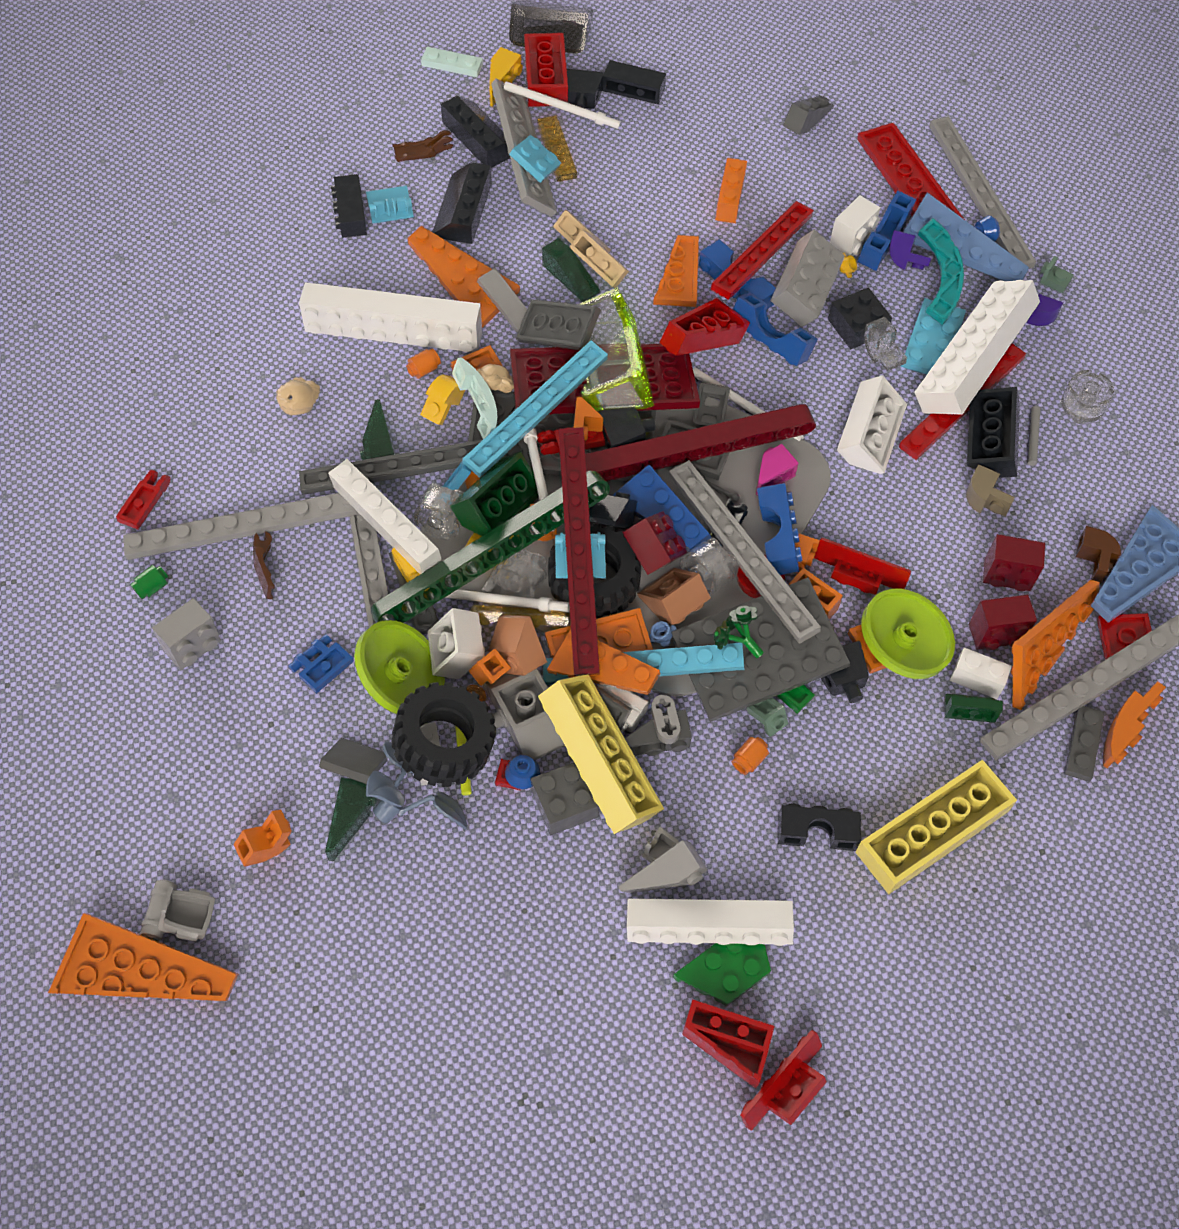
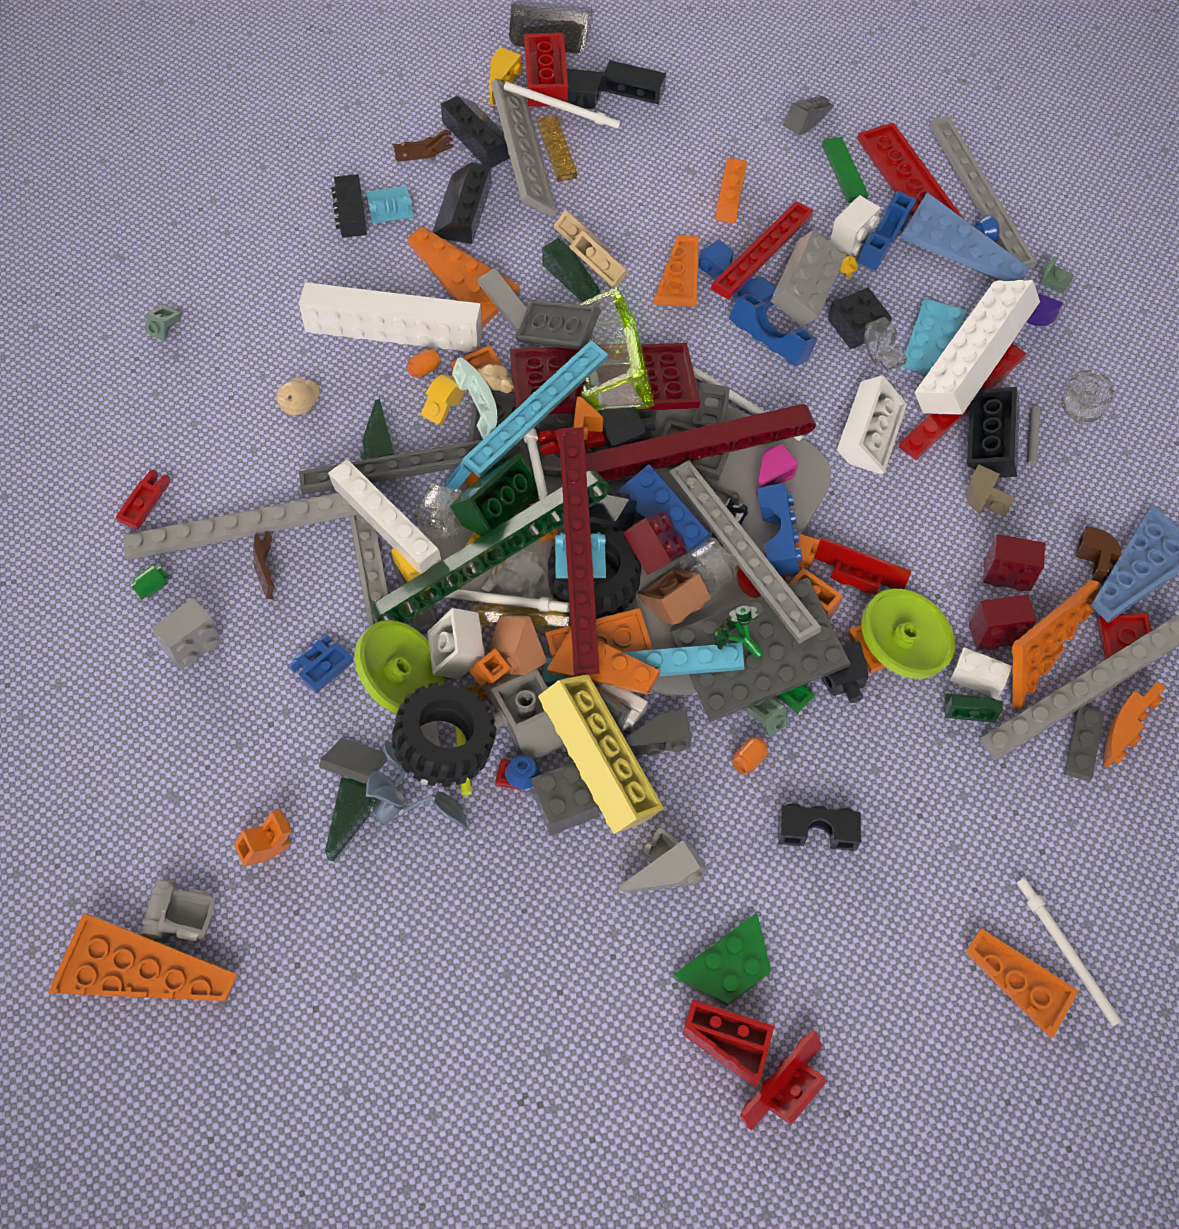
light aqua plate [421,47,483,77] -> none
medium azure plate [509,135,562,183] -> none
white brick [627,899,794,946] -> none
medium blue plate [649,621,677,647] -> none
light grey beam [651,695,680,744] -> none
red wedge [659,298,750,356] -> none
light yellow brick [855,759,1017,895] -> none
dark purple brick [890,230,932,271] -> none
teal tile [918,218,964,325] -> none
none -> sand green bracket [145,305,181,340]
none -> green tile [822,137,869,203]
none -> orange wing [965,928,1079,1039]
none -> white bar [1017,878,1122,1027]

